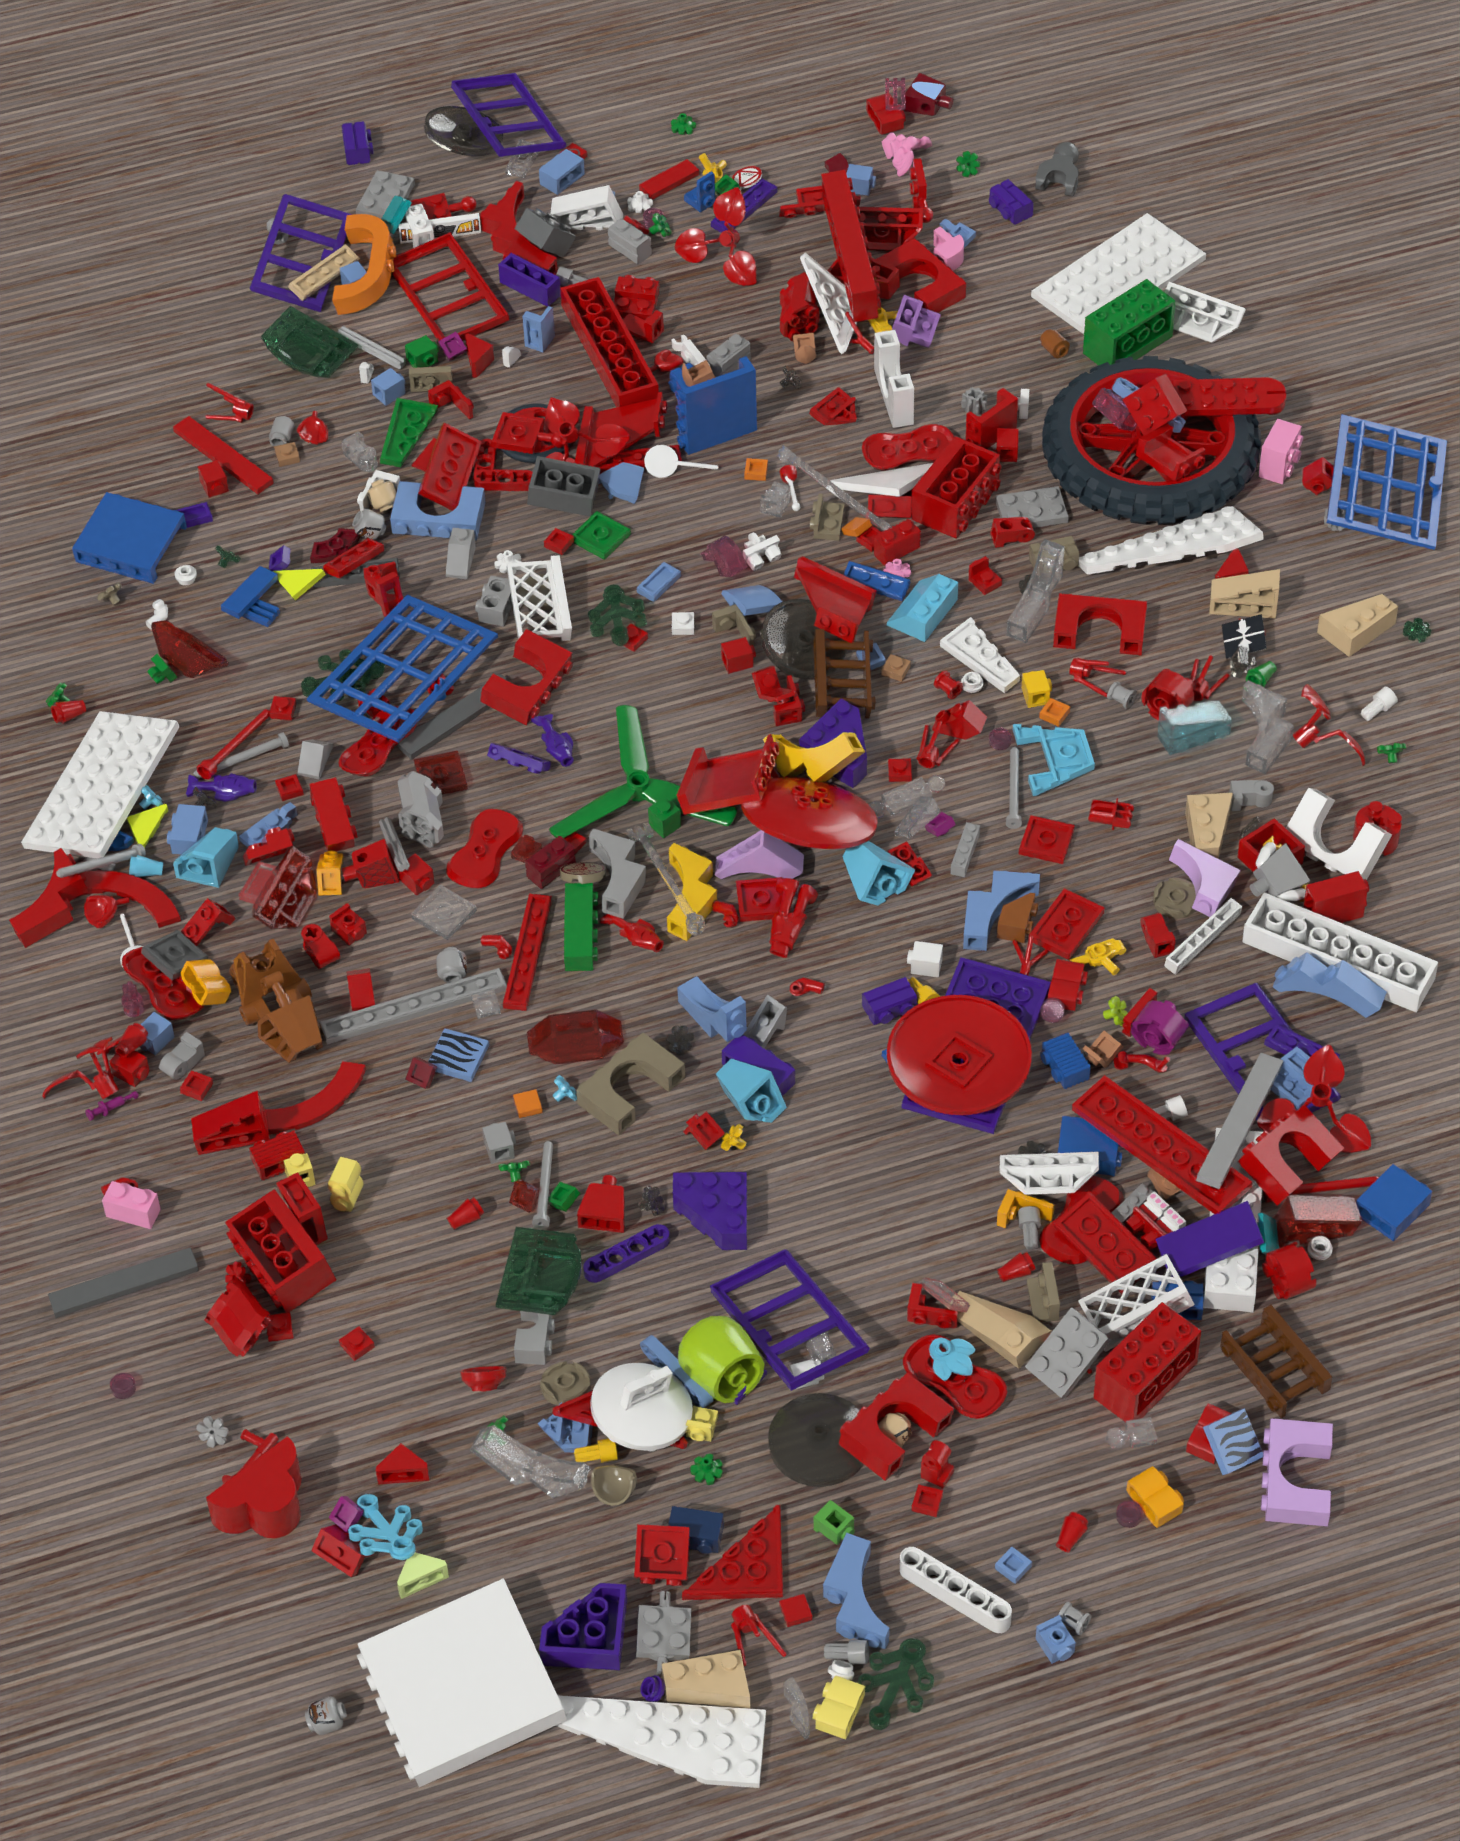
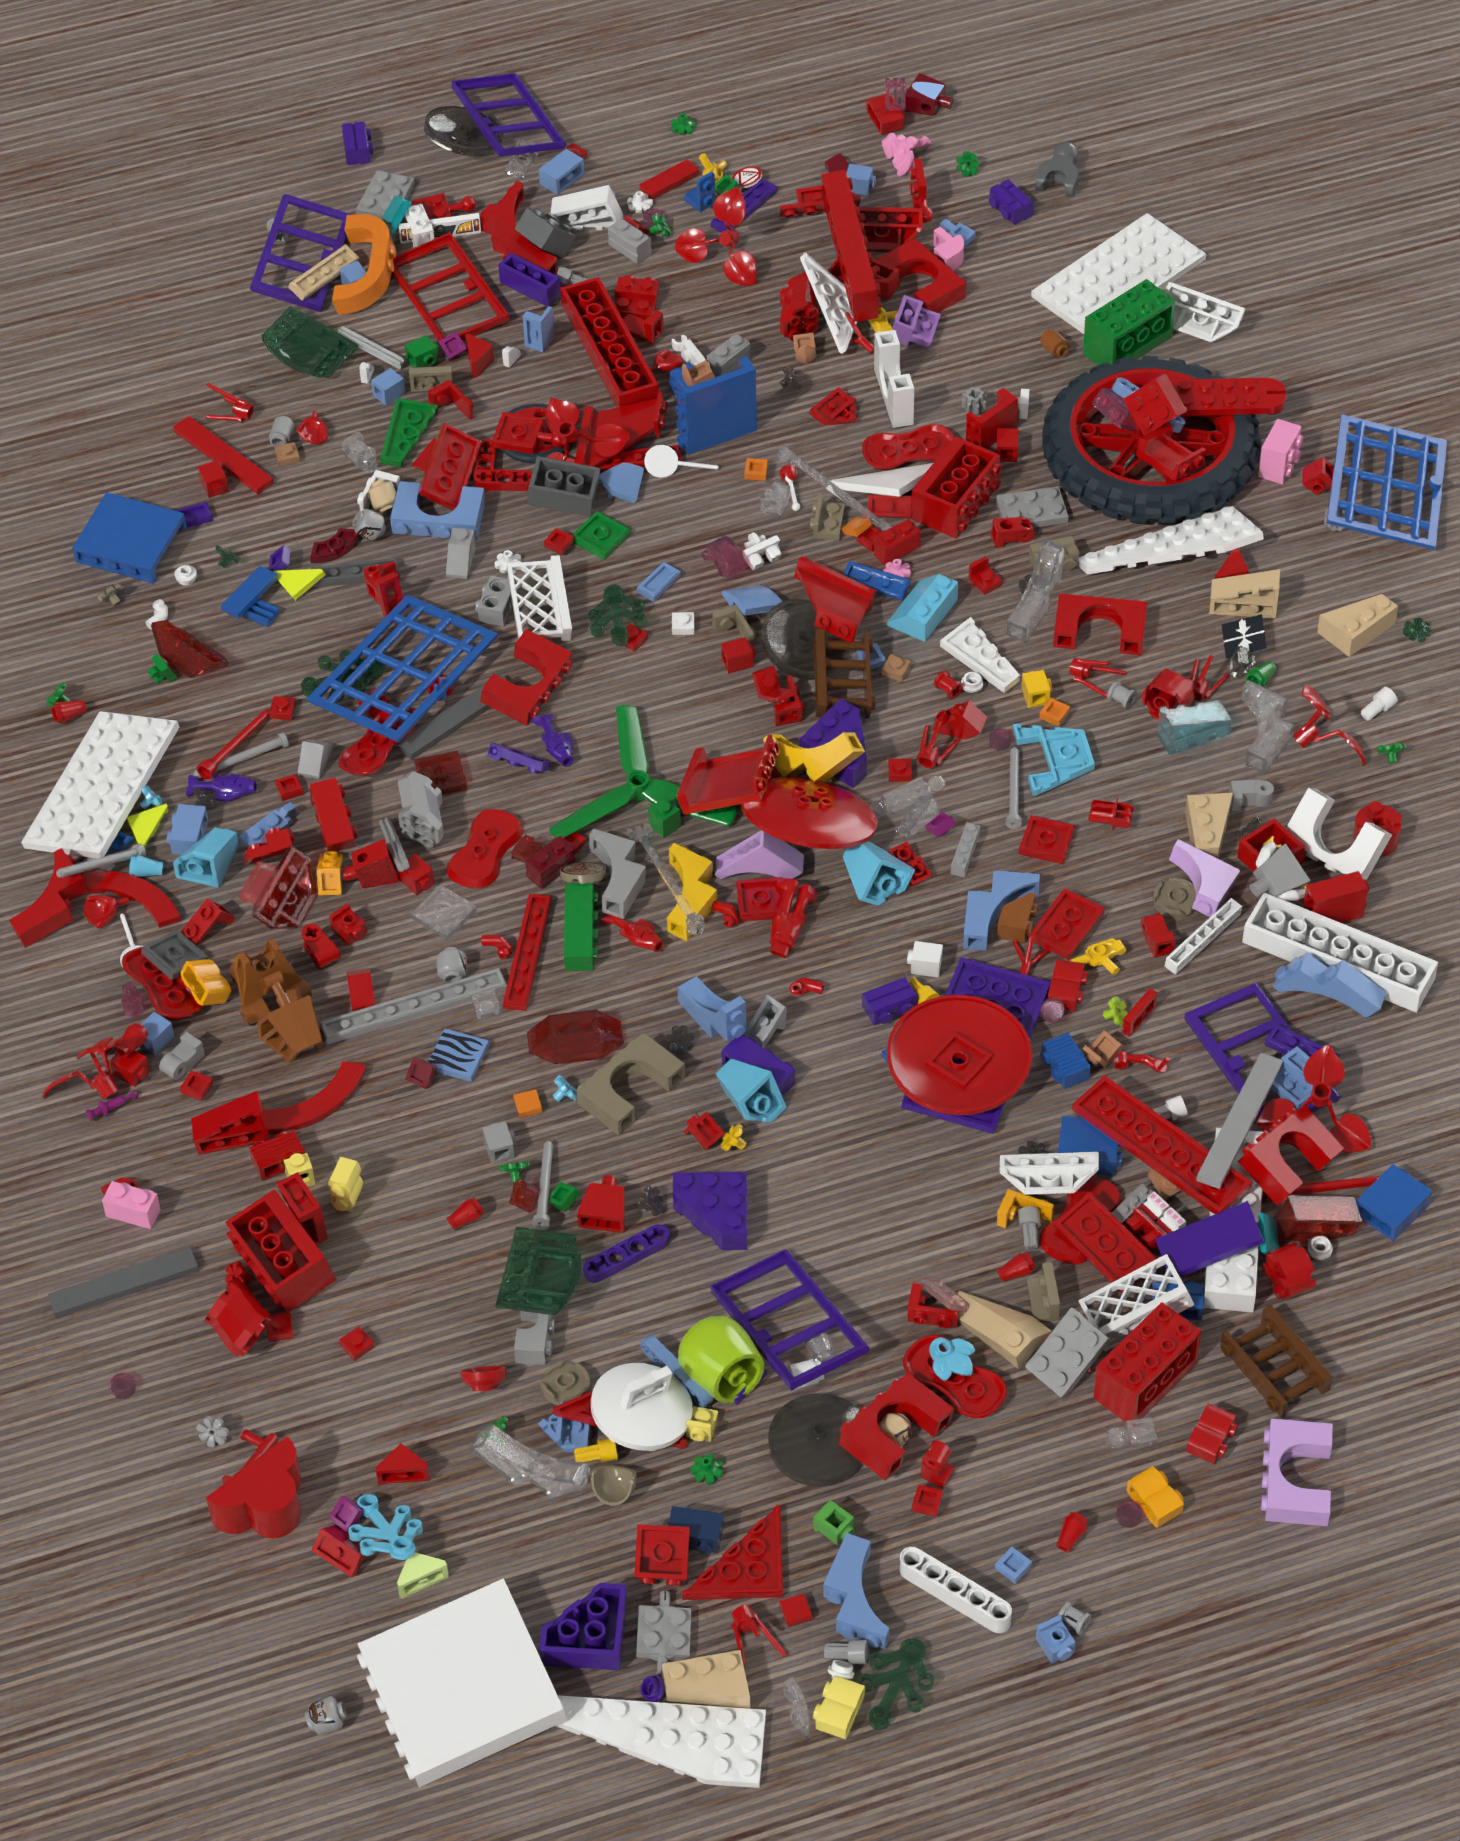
red tile [323,538,384,579] -> none
magenta brick [1131,1000,1189,1055] -> none
medium blue tile [1203,1408,1263,1475] -> none

